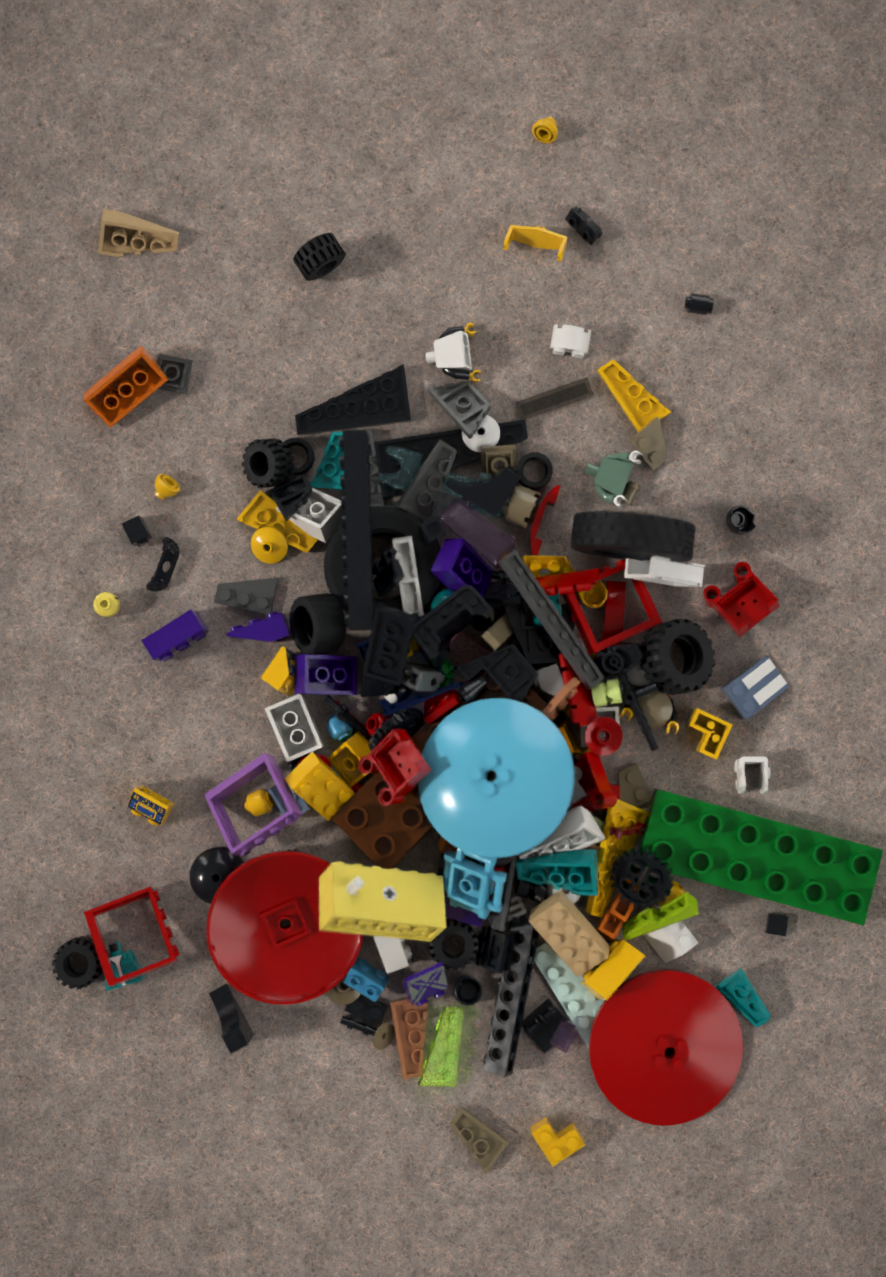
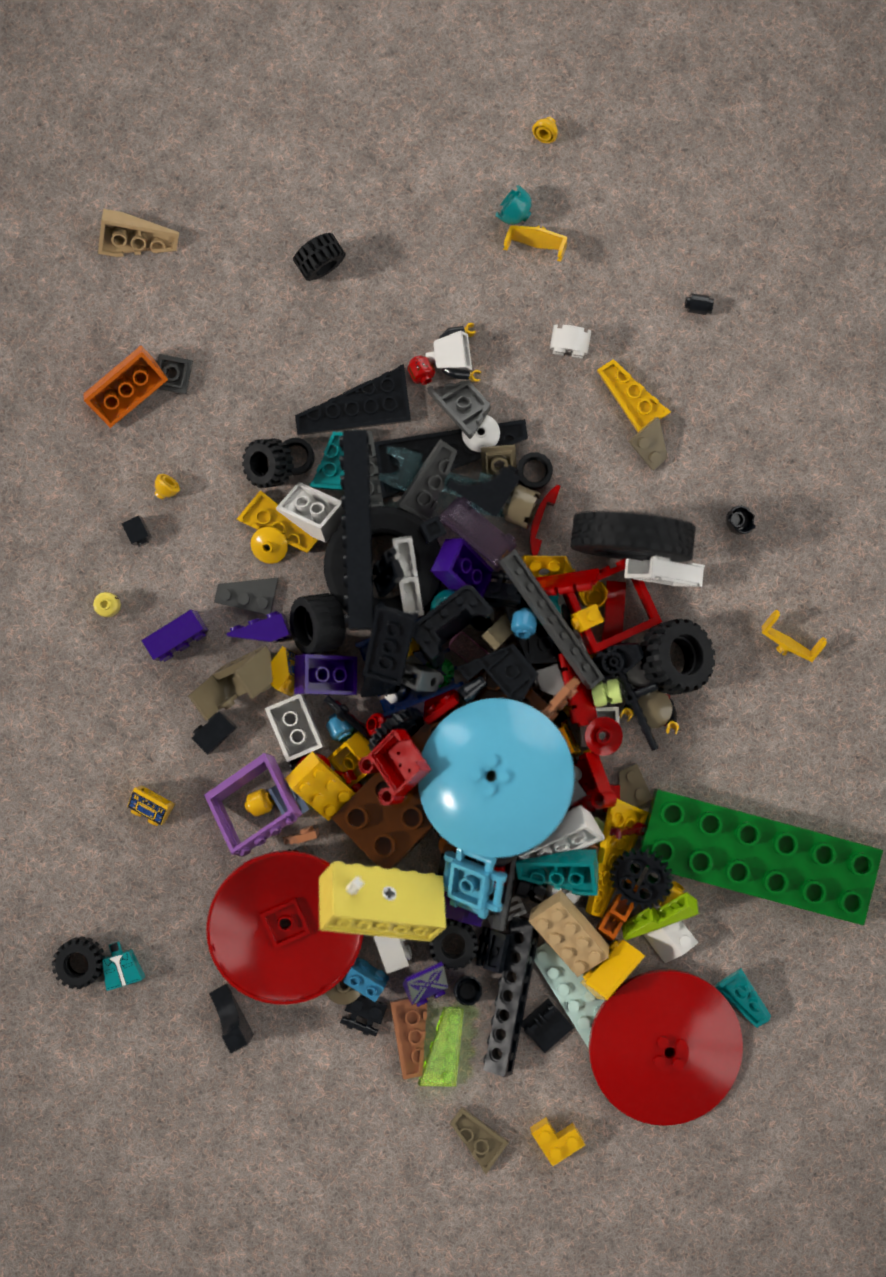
red window [84,886,180,988] -> none
black piece [146,537,180,592] -> none
black dish [190,847,244,904] -> none
black wing [269,473,313,521] -> none
dark tan piece [373,1022,394,1050] -> none
clear smoke tile [515,377,594,420] -> none
clear purple brick [549,1020,578,1053] -> none
black hinge [565,206,603,245] -> none
sand green torso [585,451,643,509] -> none
dark tan pin [621,481,640,506] -> none
yellow brick [686,708,733,760] -> none
red piece [703,562,779,637] -> none
sand blue slope [720,655,789,720] -> none
white piece [734,756,771,794] -> none
black tile [765,913,788,936] -> none
none -> dark tan windscreen [188,645,273,721]
none -> black brick [192,711,238,755]
none -> nougat wing [282,825,320,845]
none -> red hand [334,769,357,785]
none -> red head [407,355,435,385]
none -> teal cylinder [495,185,532,225]
none -> dark azure head [511,608,538,639]
none -> yellow bracket [571,604,604,633]
none -> yellow piece [762,610,827,662]

